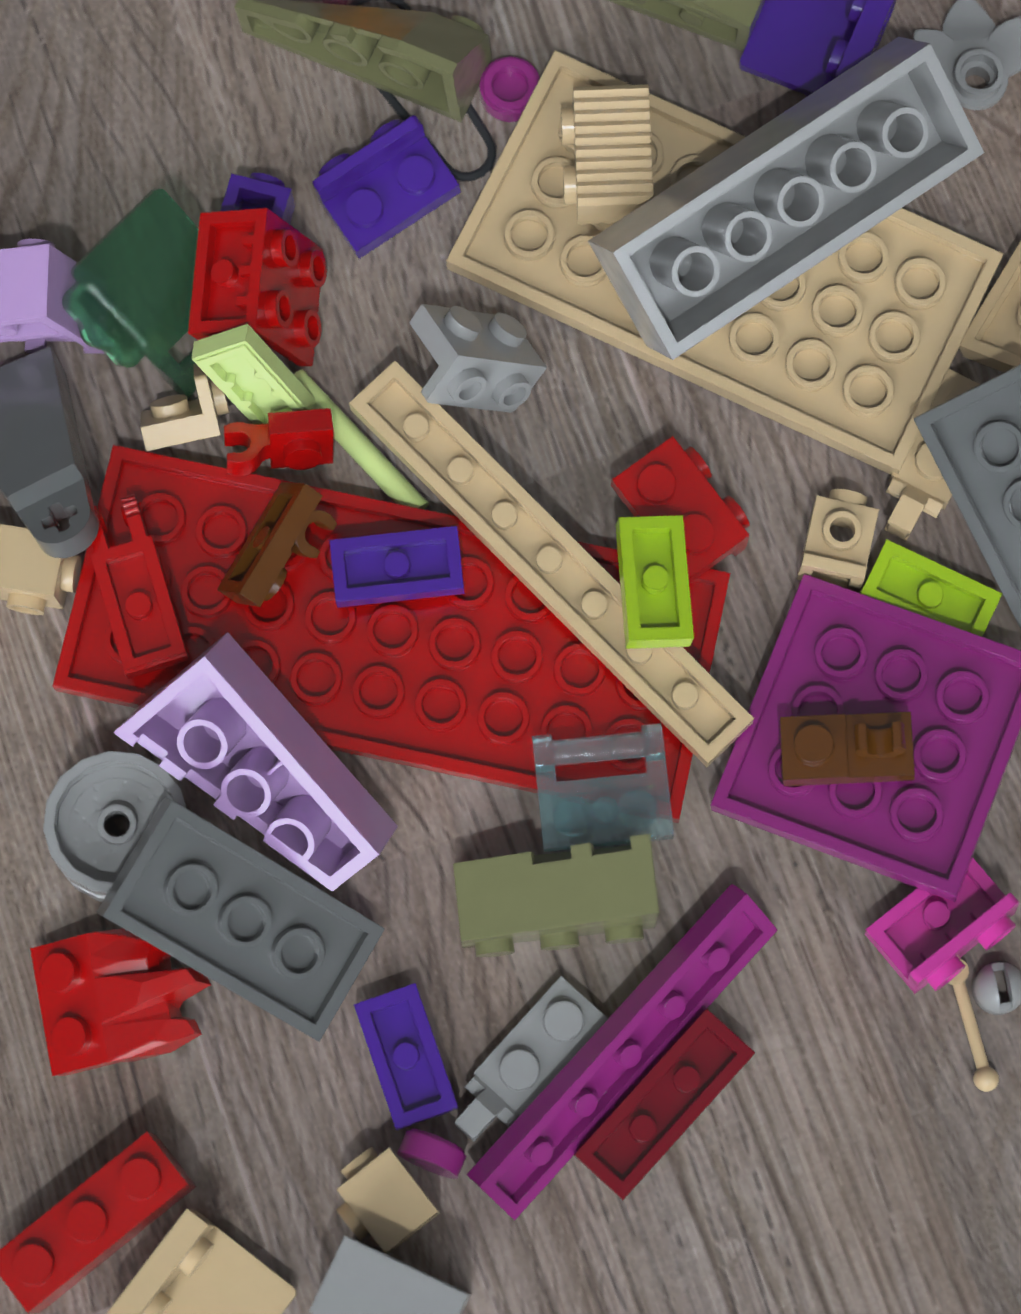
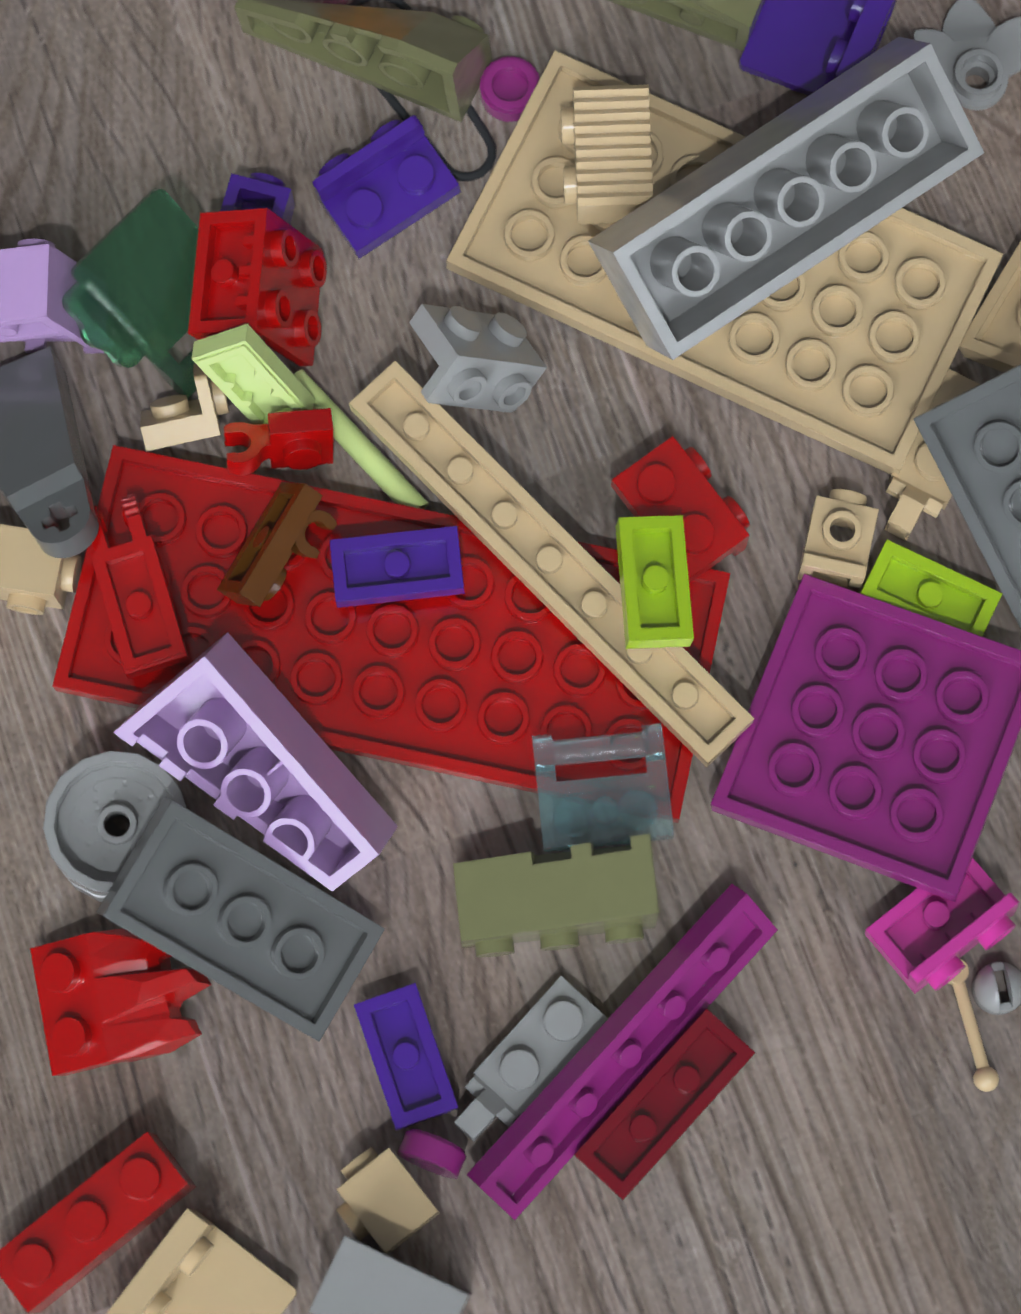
reddish brown plate [780,712,915,786] -> none

